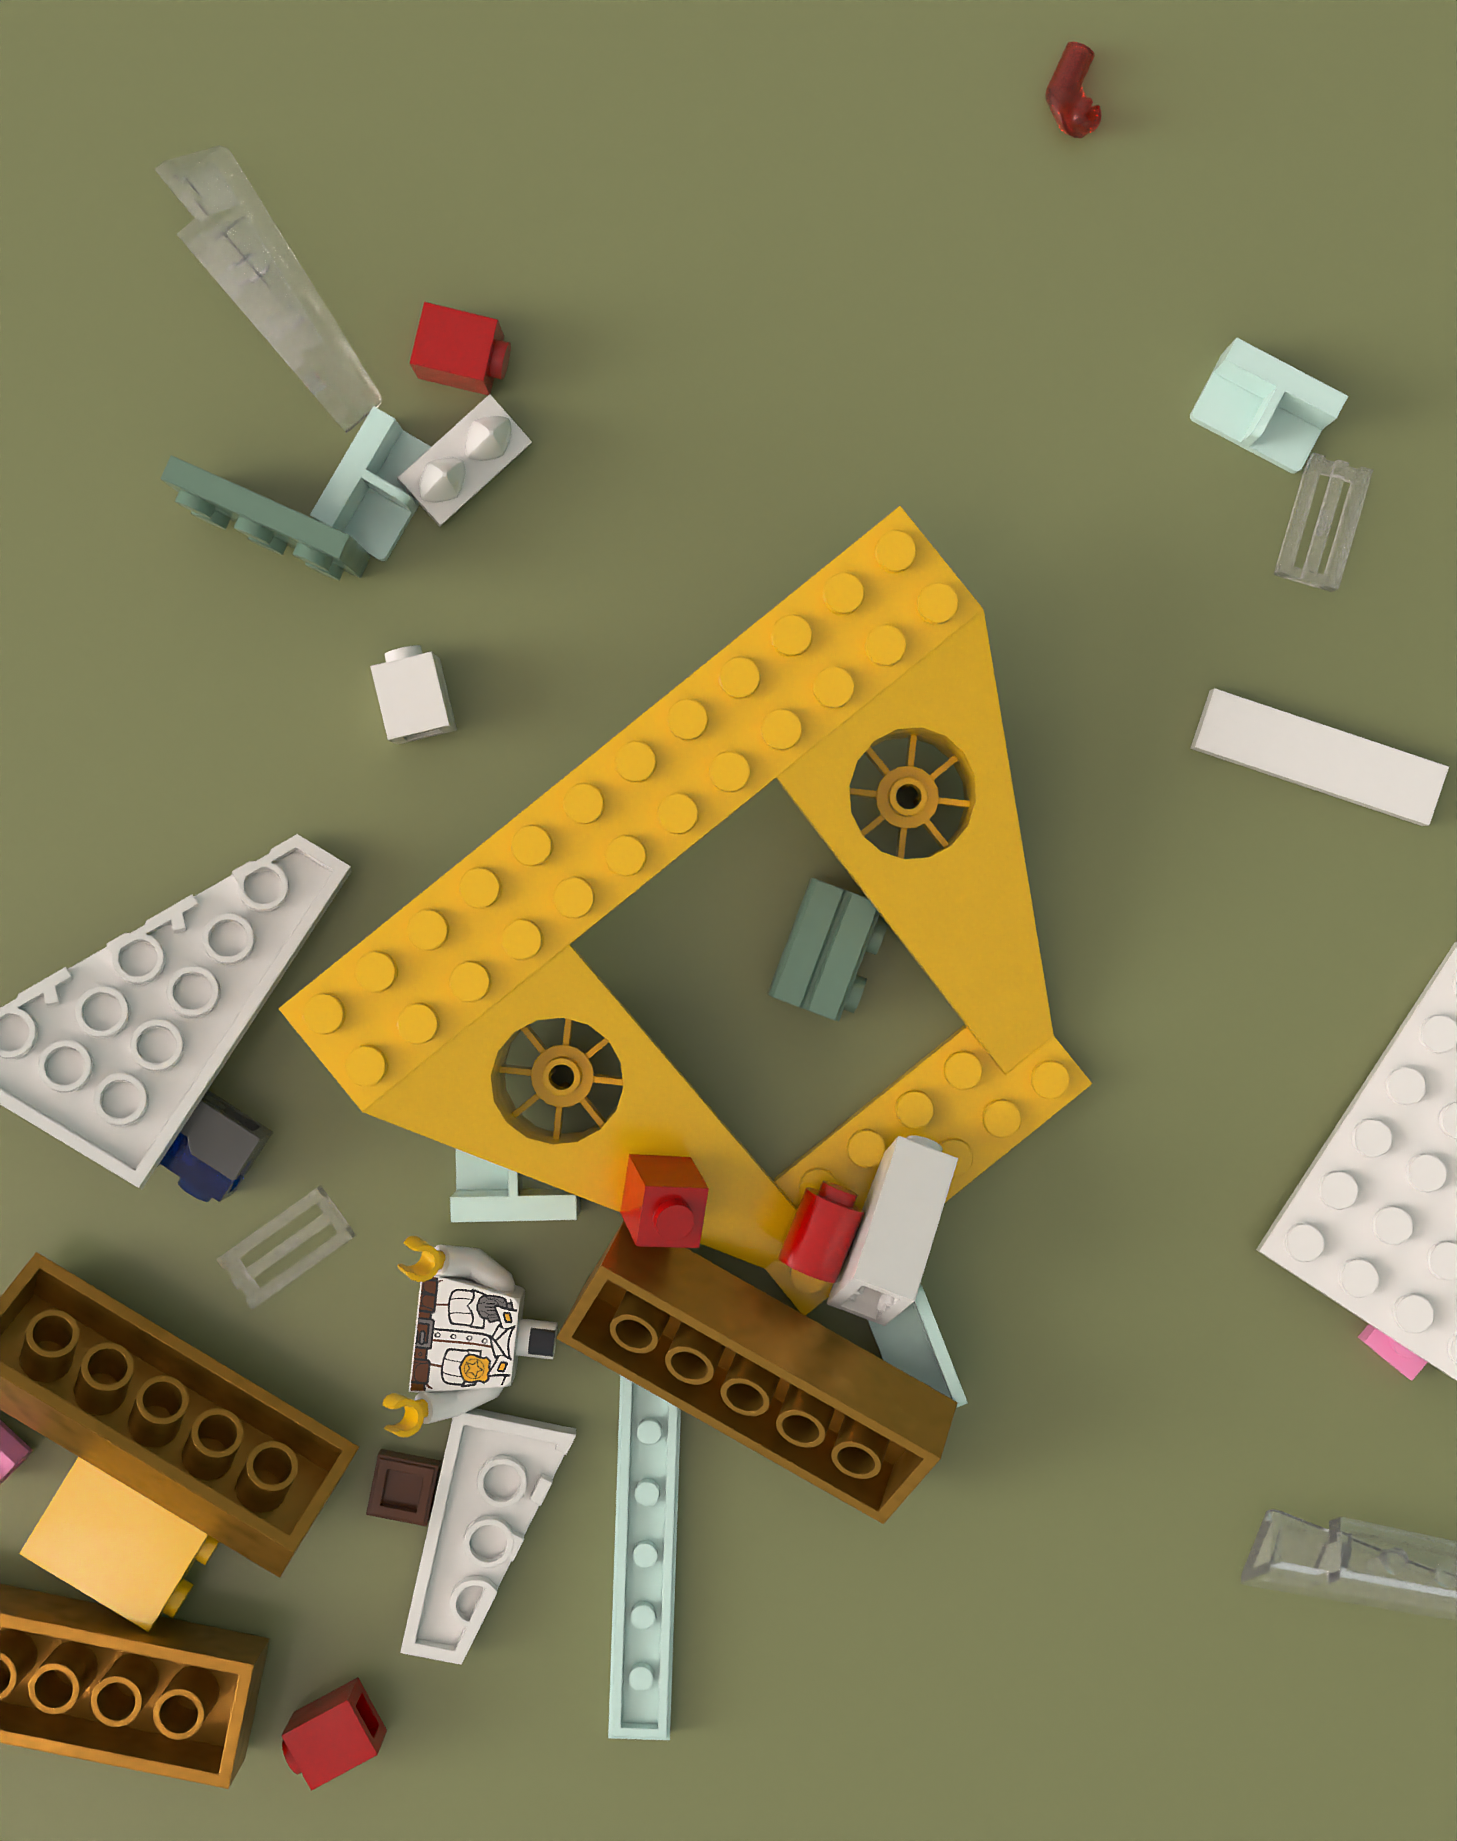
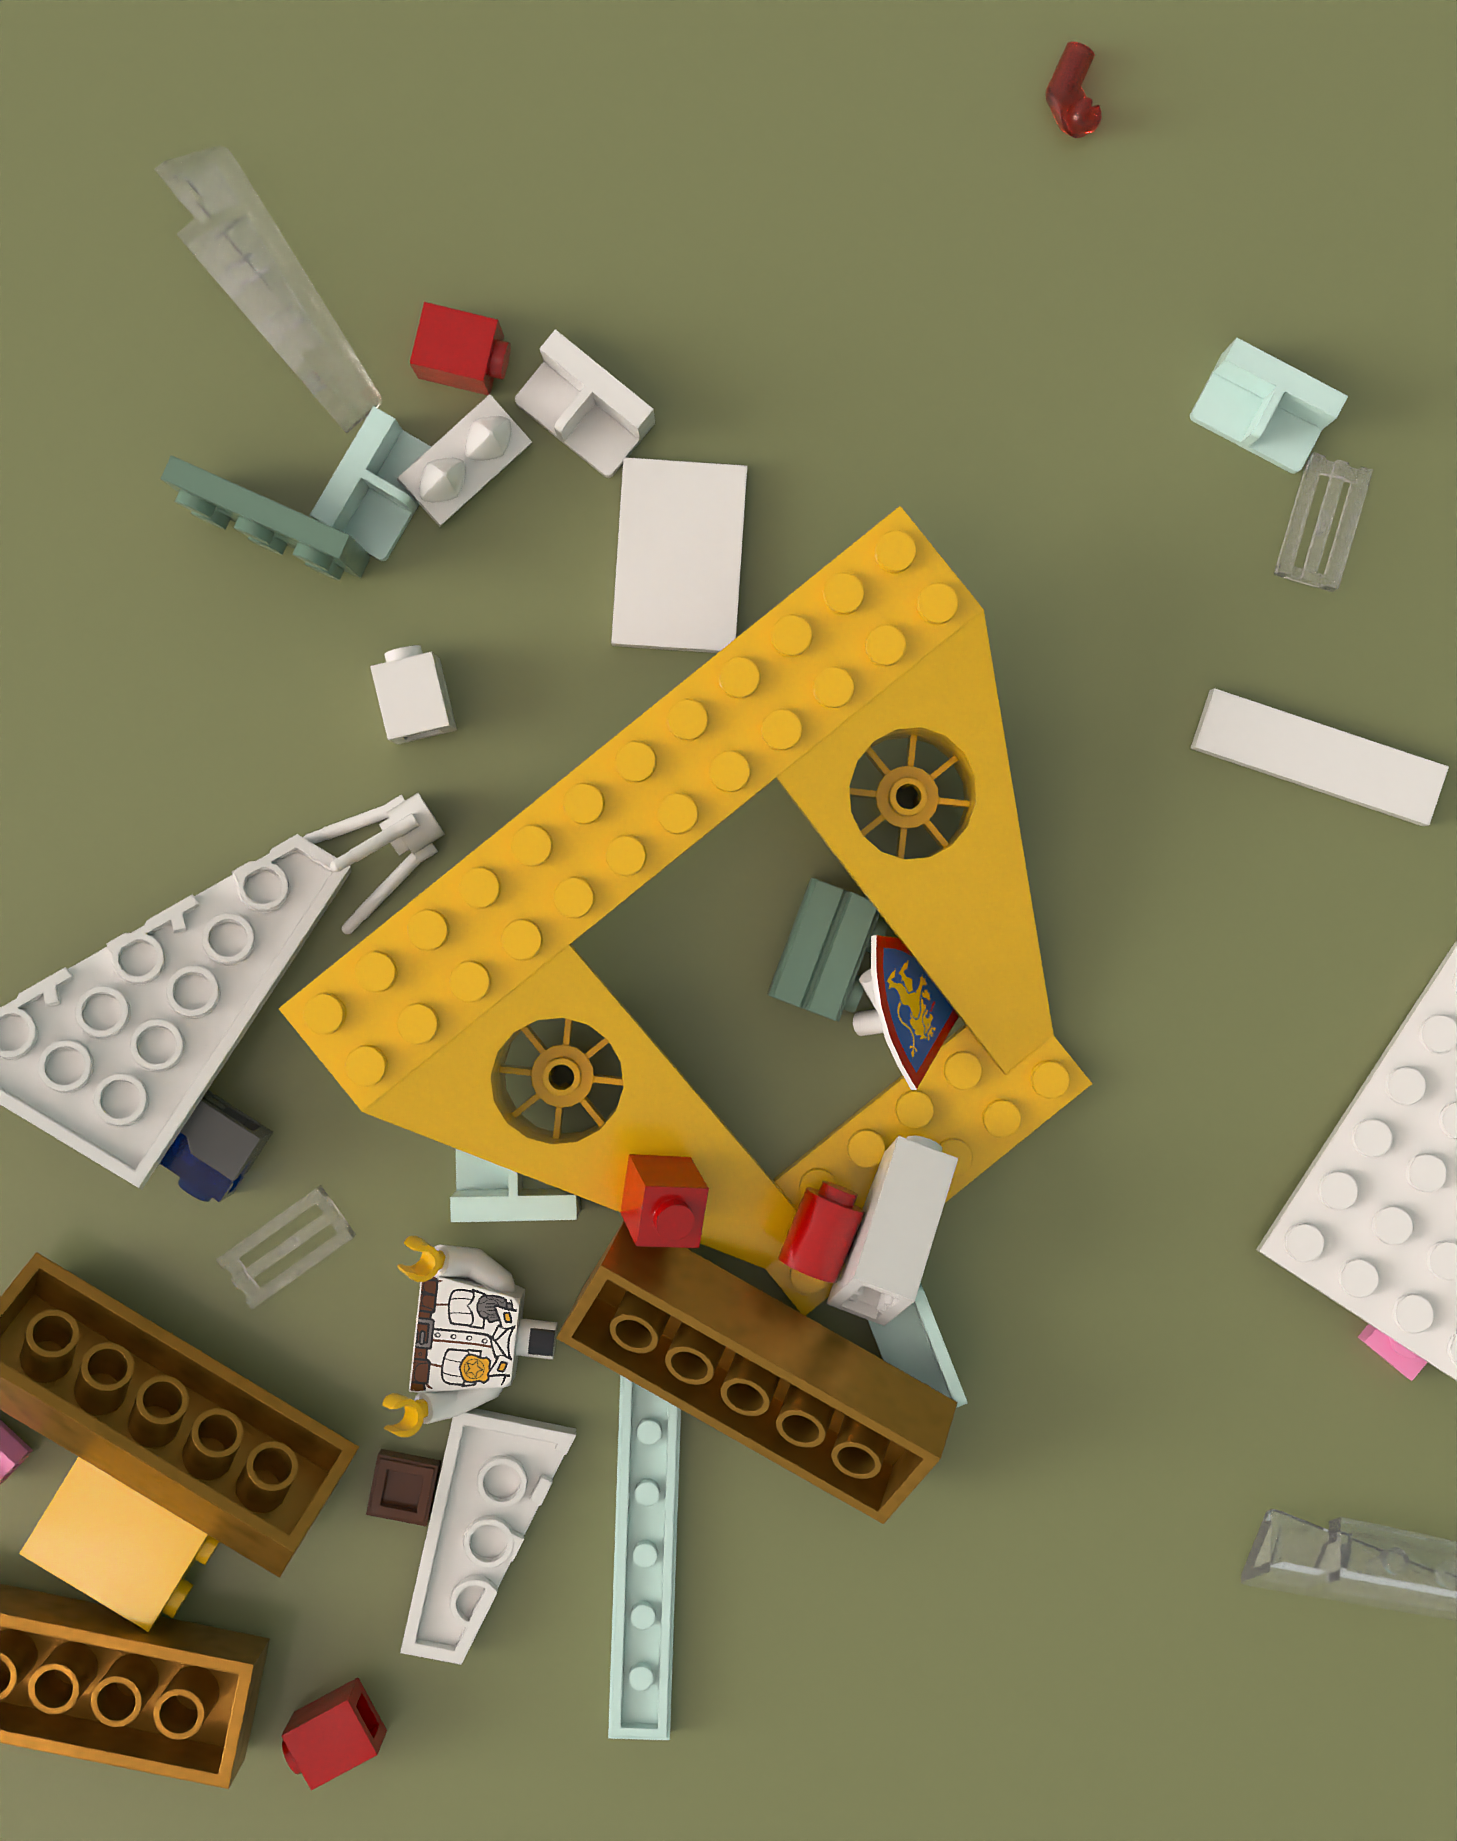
none -> white plant [303,793,445,934]
none -> white panel [515,329,655,478]
none -> white tile [611,457,747,653]
none -> shield [853,935,959,1090]

